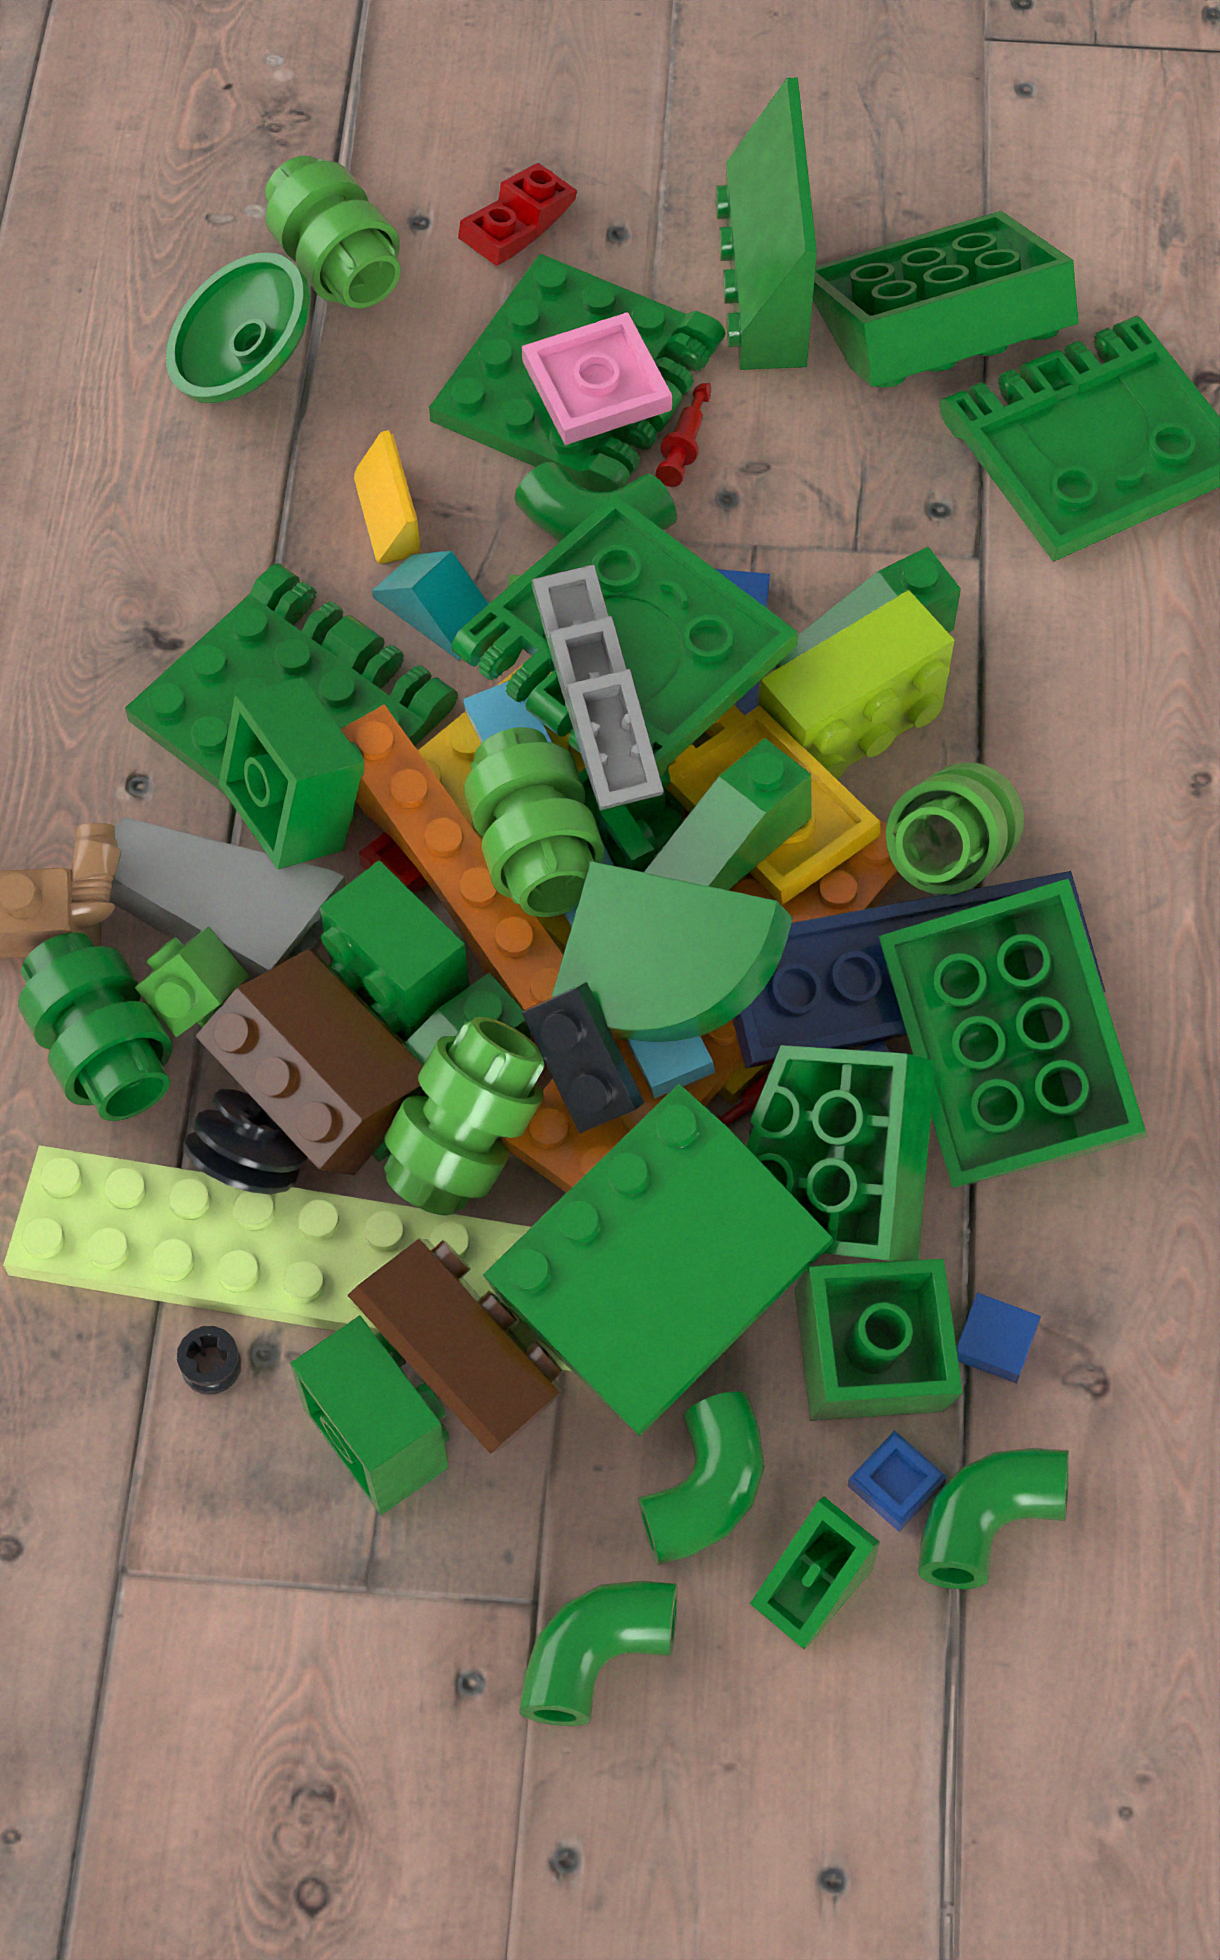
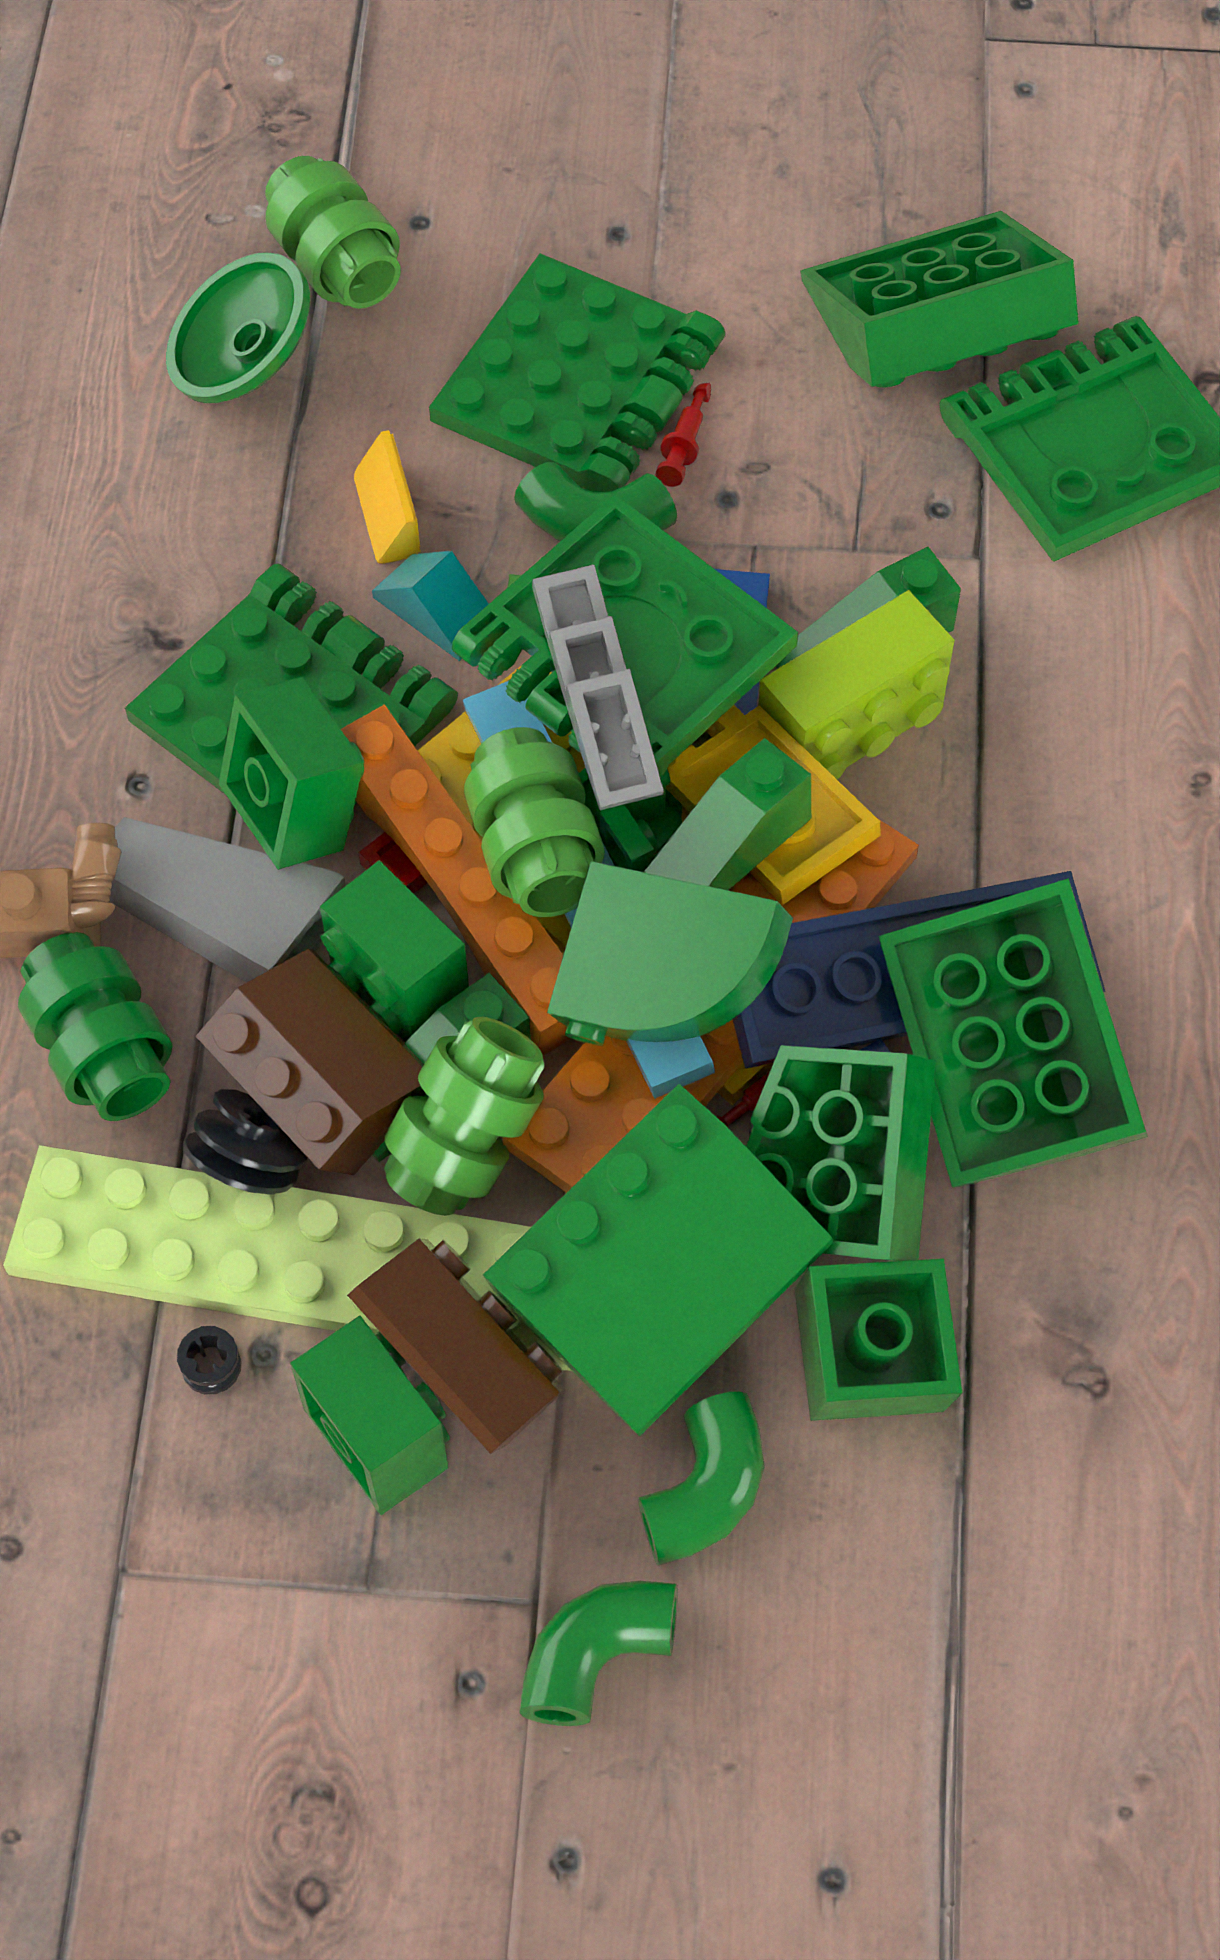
bright green brick [135,926,249,1037] -> none
red slope [458,163,577,266] -> none
bright pink plate [522,312,672,445] -> none
black plate [522,982,645,1134] -> none
green slope [715,77,817,370] -> none
green slope [749,1496,880,1649] -> none
blue tile [847,1430,947,1532] -> none
bright green piece [886,763,1024,895] -> none
green cylinder [918,1448,1069,1589] -> none
blue tile [956,1292,1041,1384] -> none

